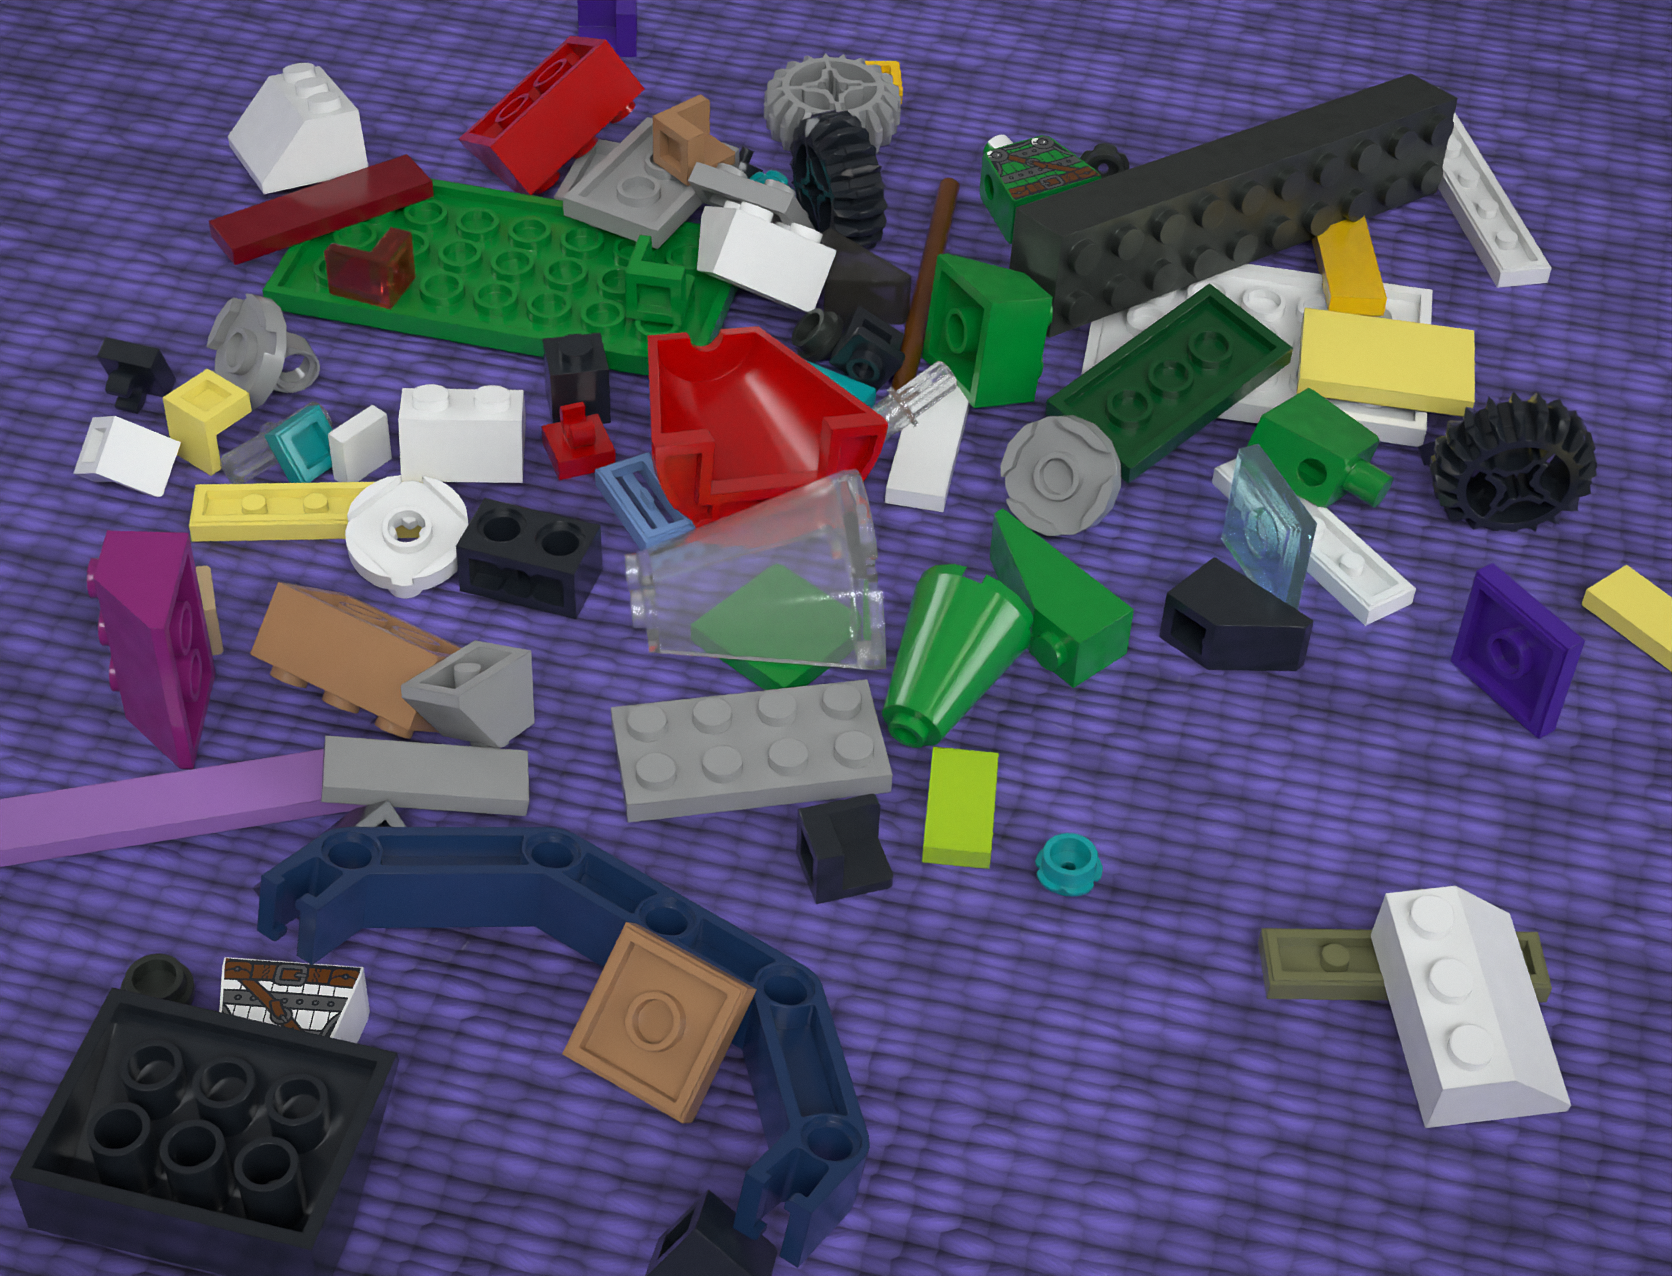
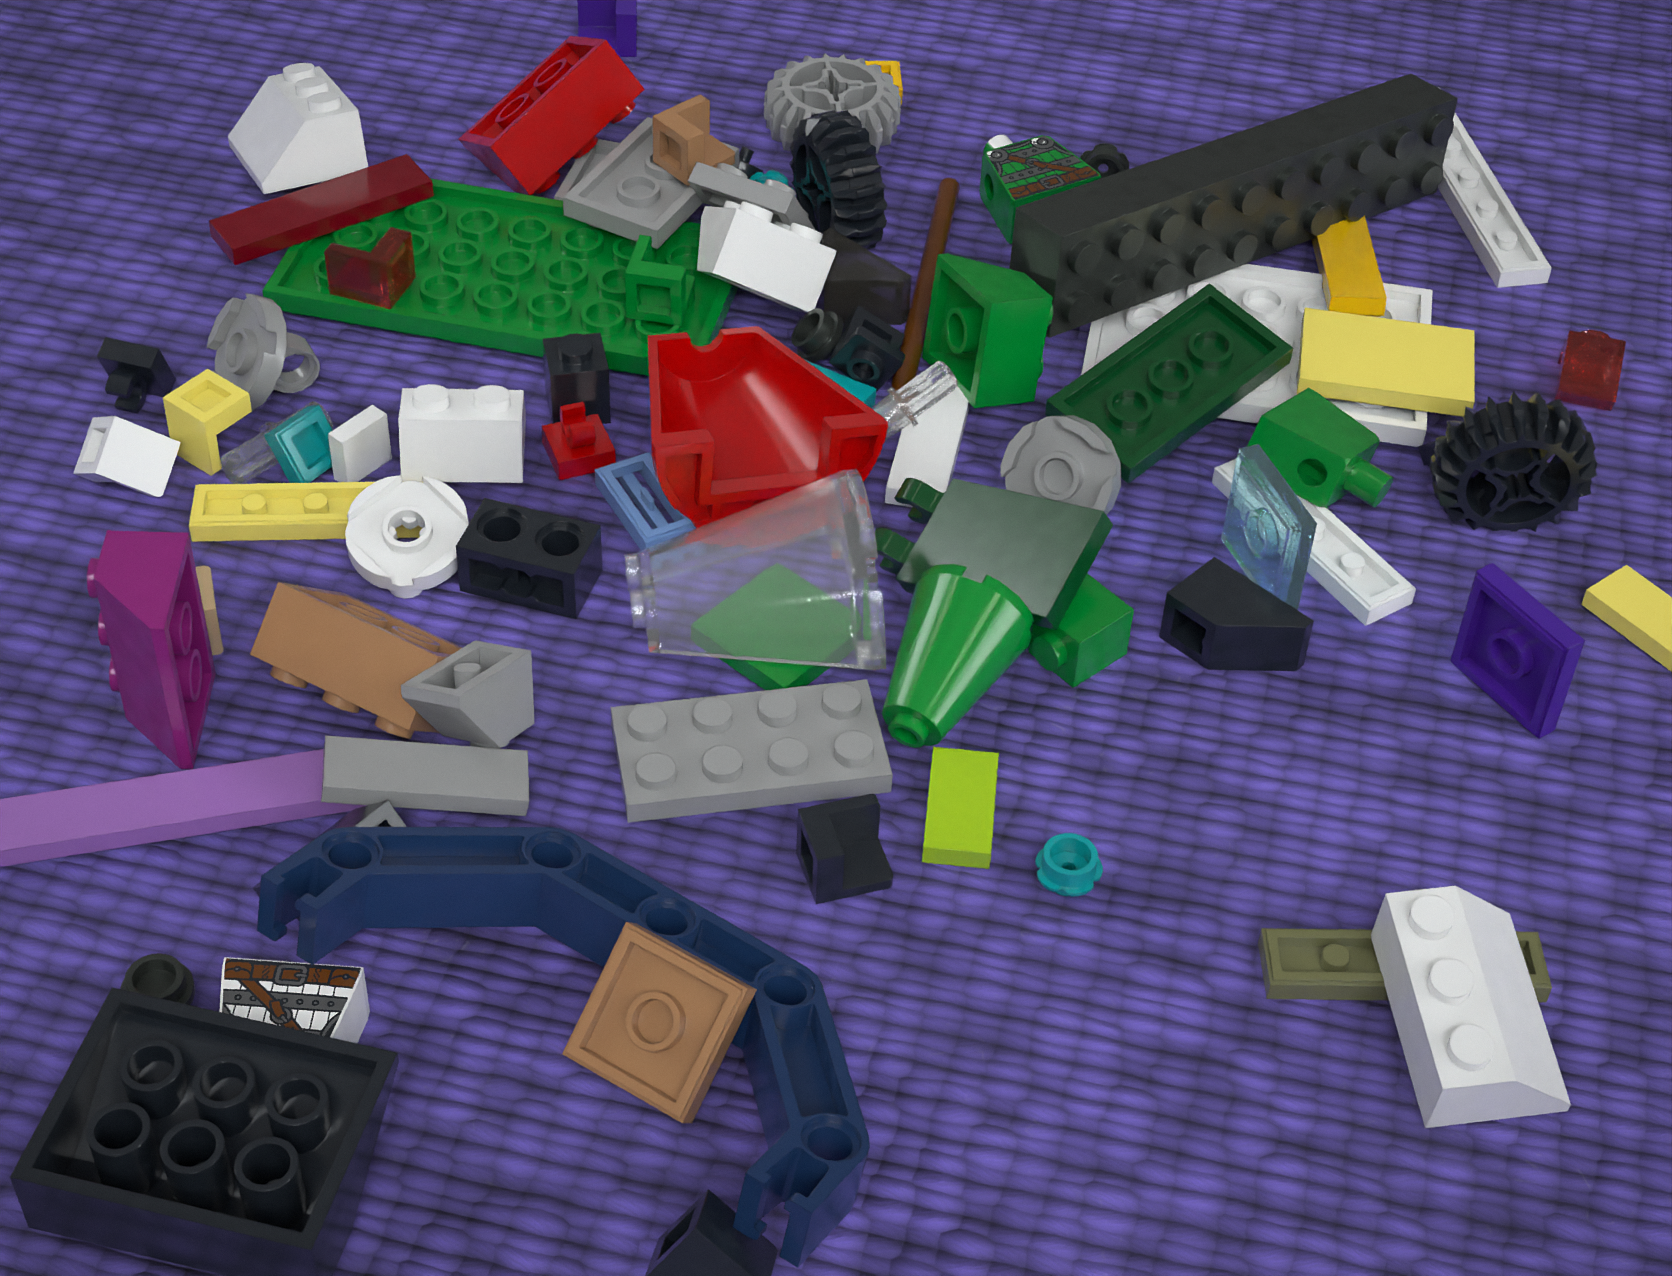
none -> tile [866,478,1113,630]
none -> clear red bracket [1554,330,1626,411]

